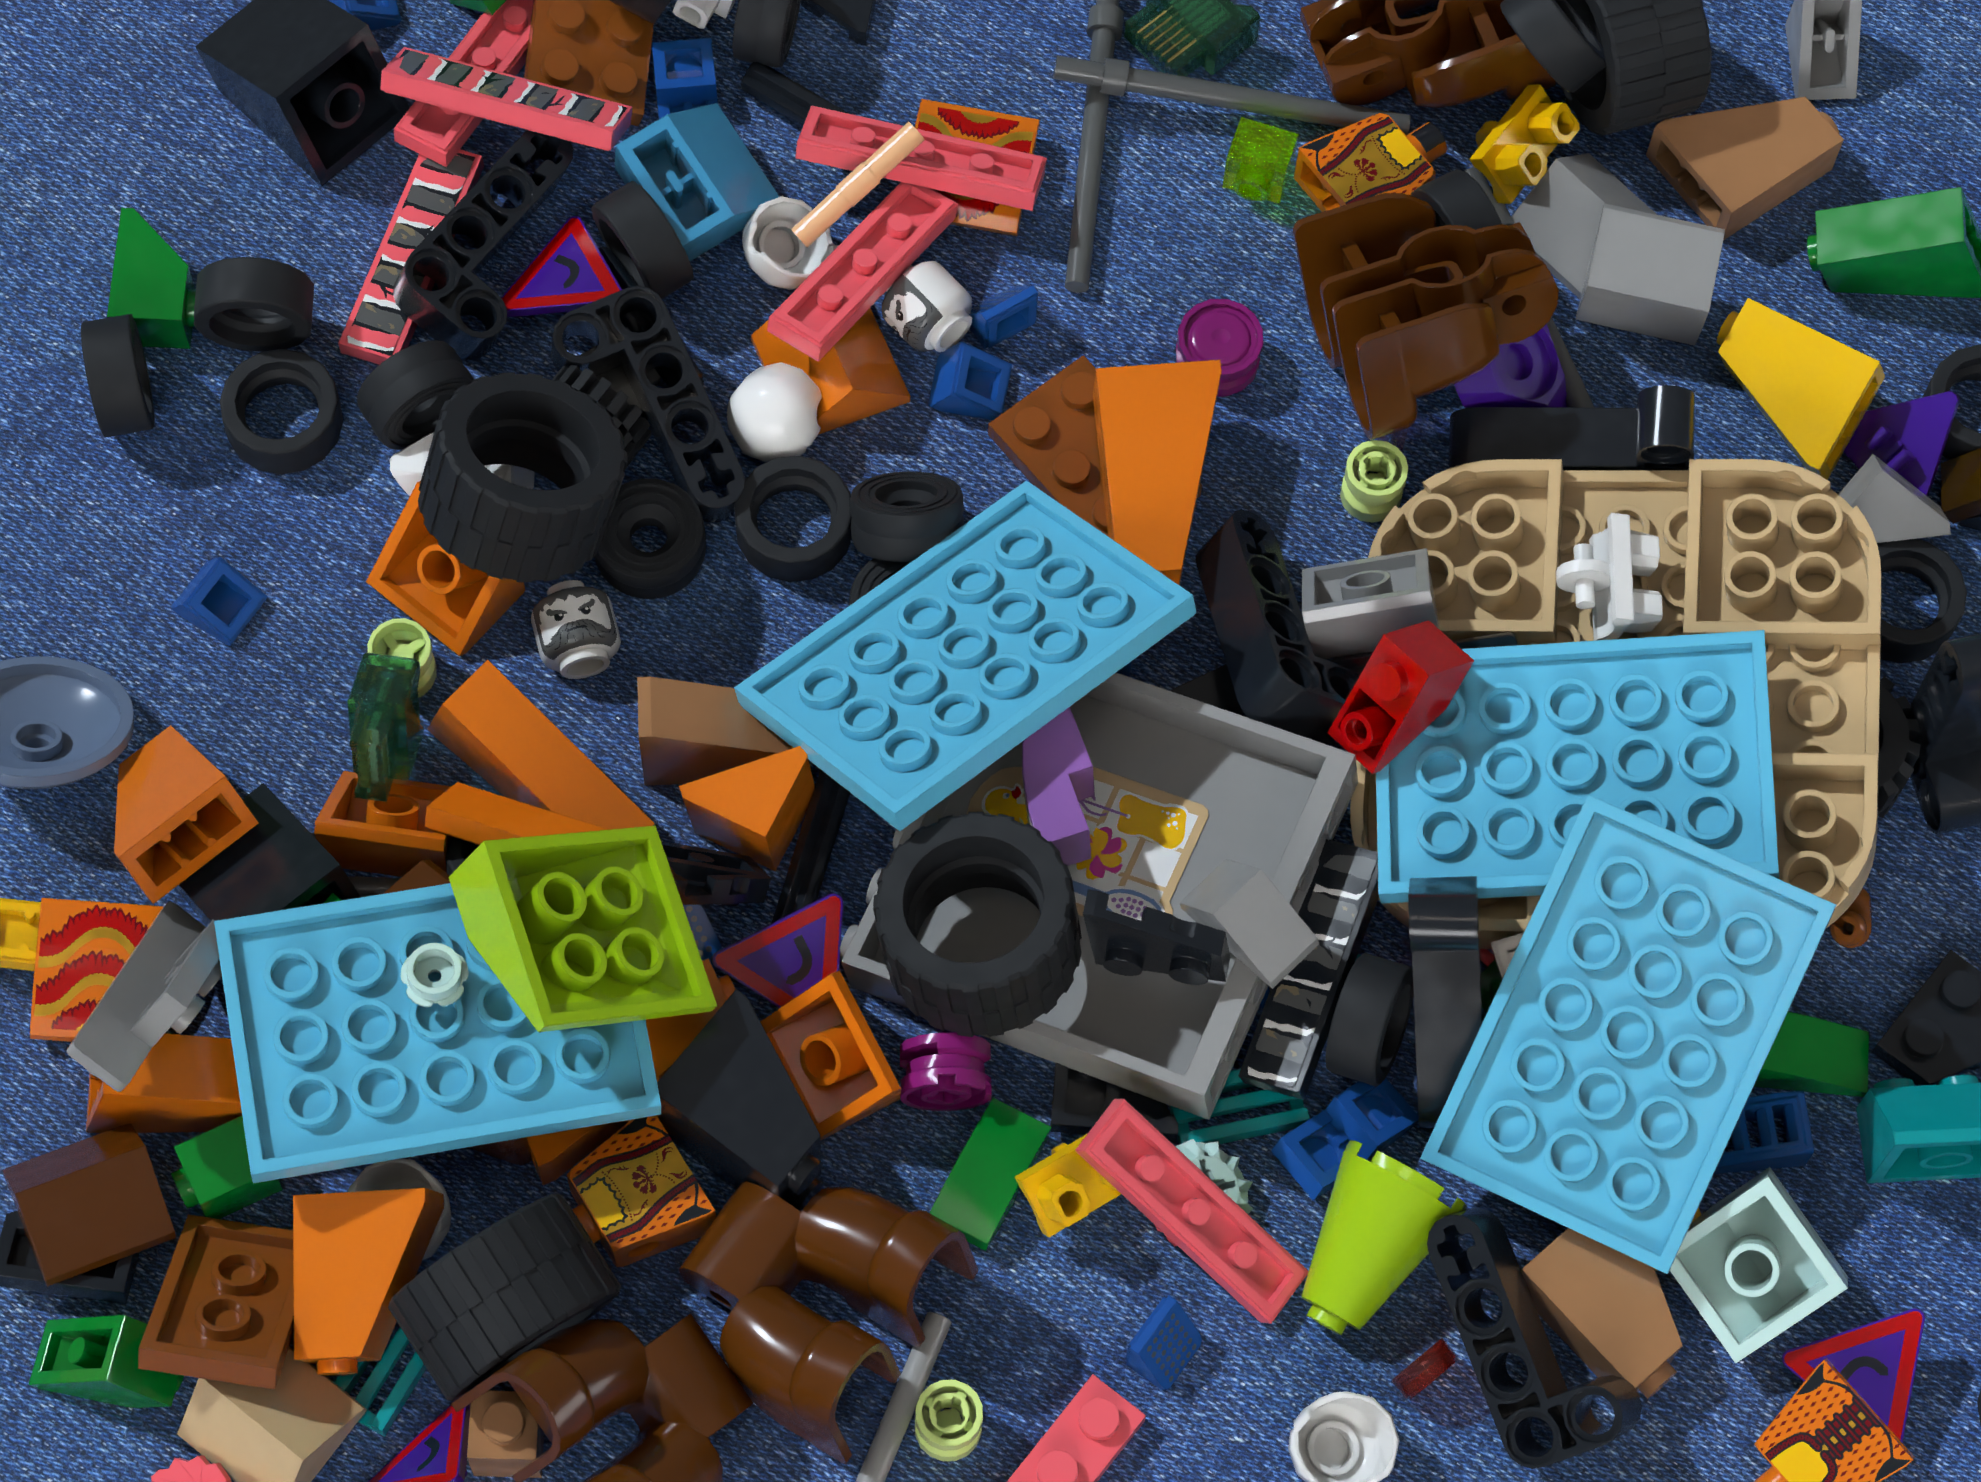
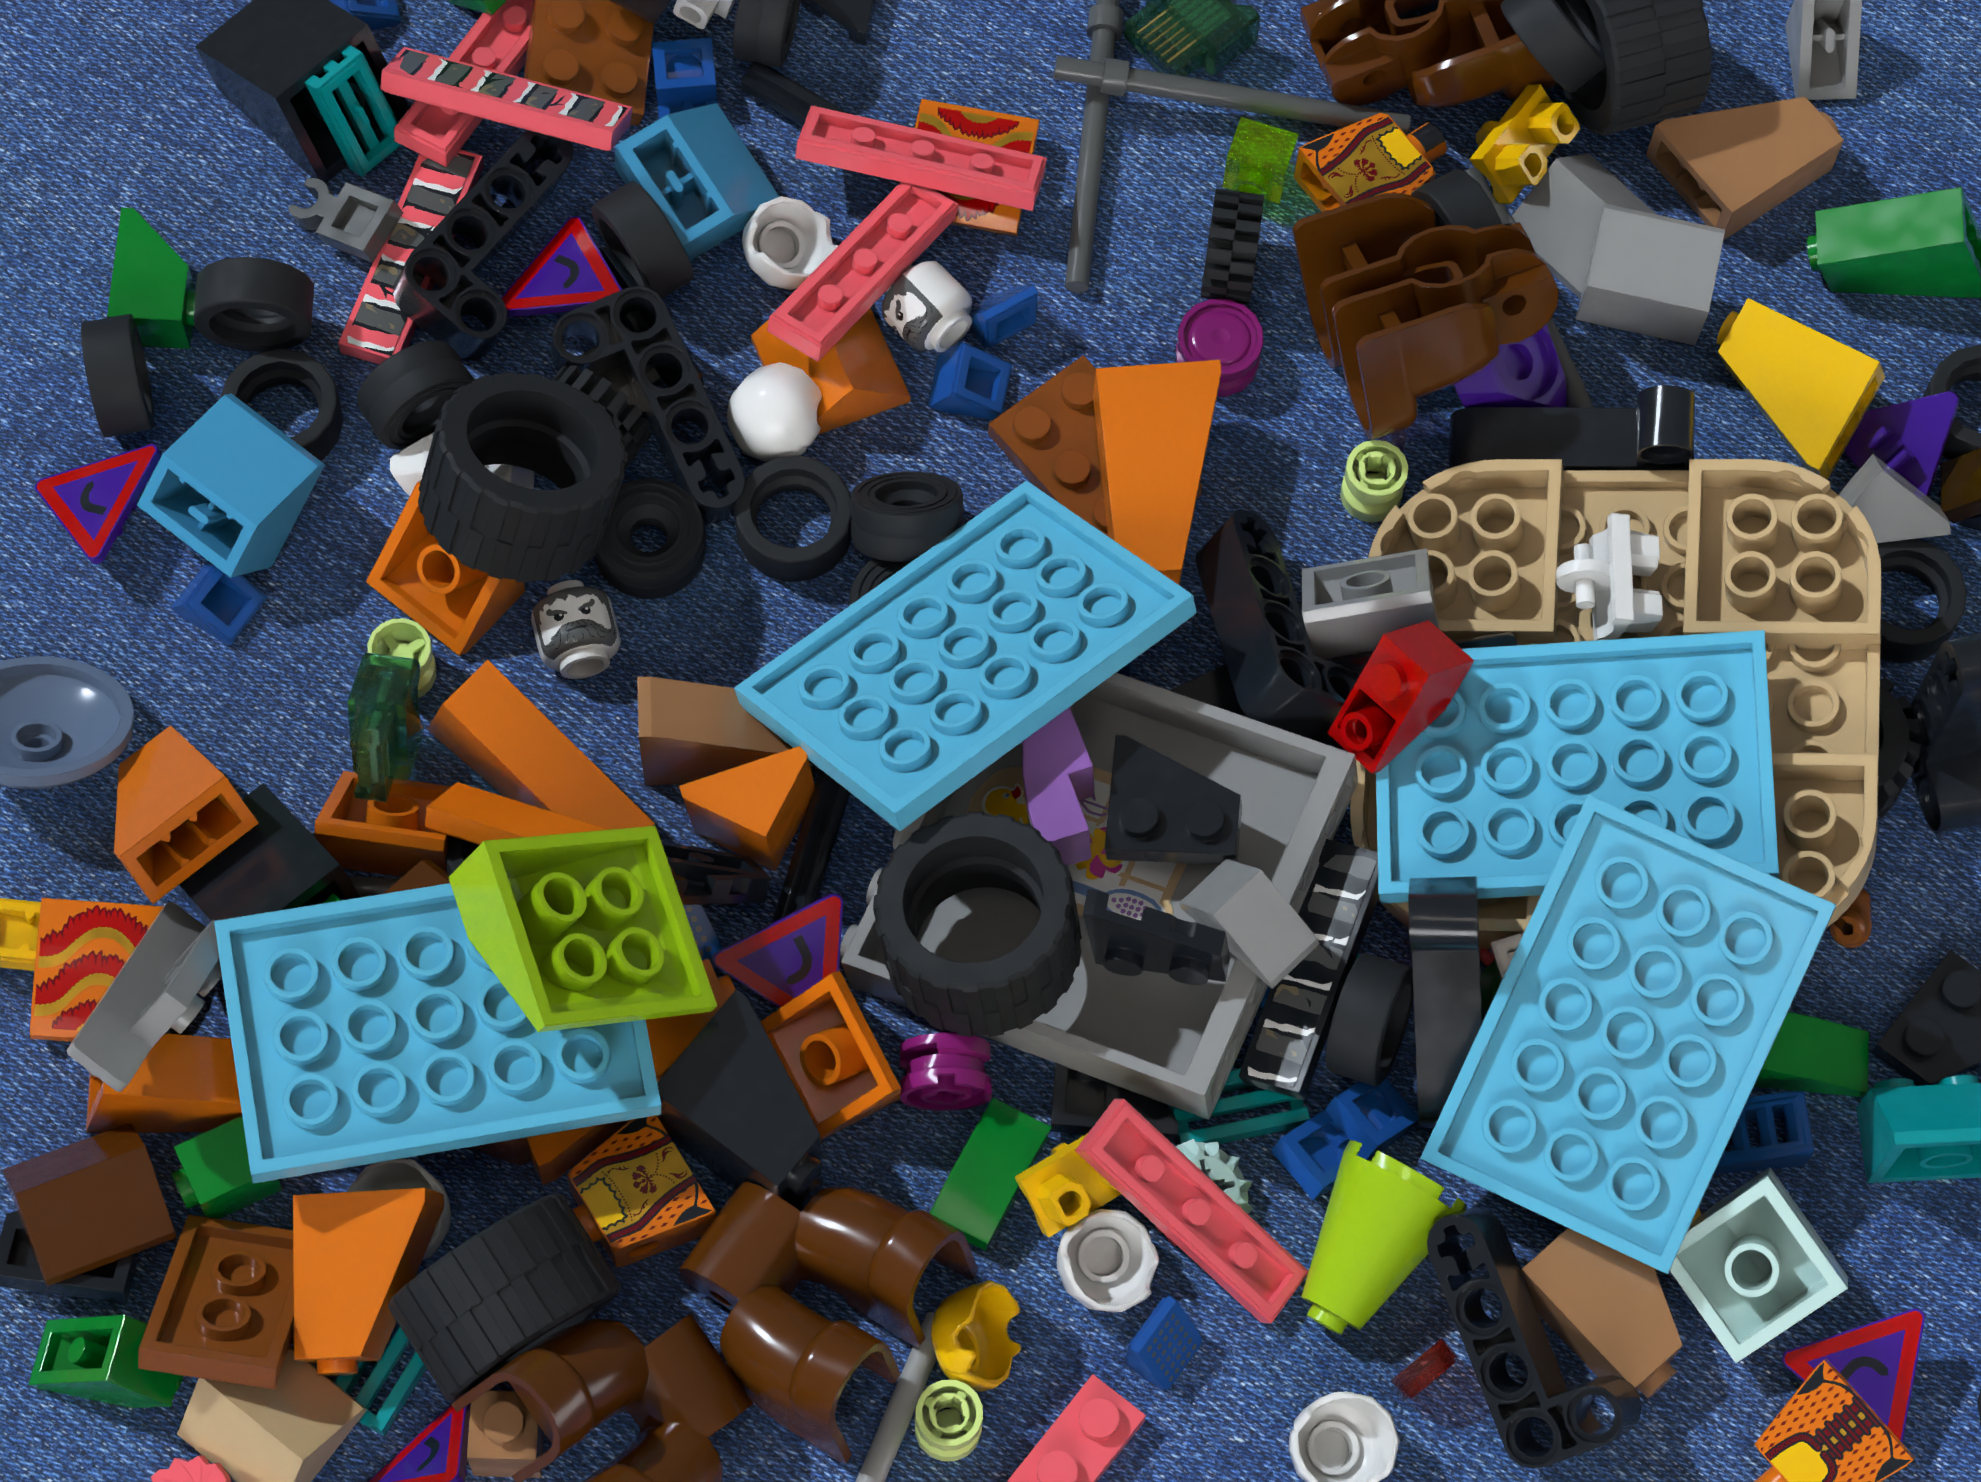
light aqua plate [401,943,469,1007] -> none
light nougat piece [791,121,925,248] -> none
none -> piece [35,444,162,564]
none -> dark azure slope [137,393,325,578]
none -> dark grey plate [288,178,403,263]
none -> teal tile [304,45,401,177]
none -> yellow hair [931,1280,1021,1392]
none -> white hair [1057,1209,1159,1313]
none -> black wing [1104,735,1242,865]
none -> black tyre [1200,188,1264,304]

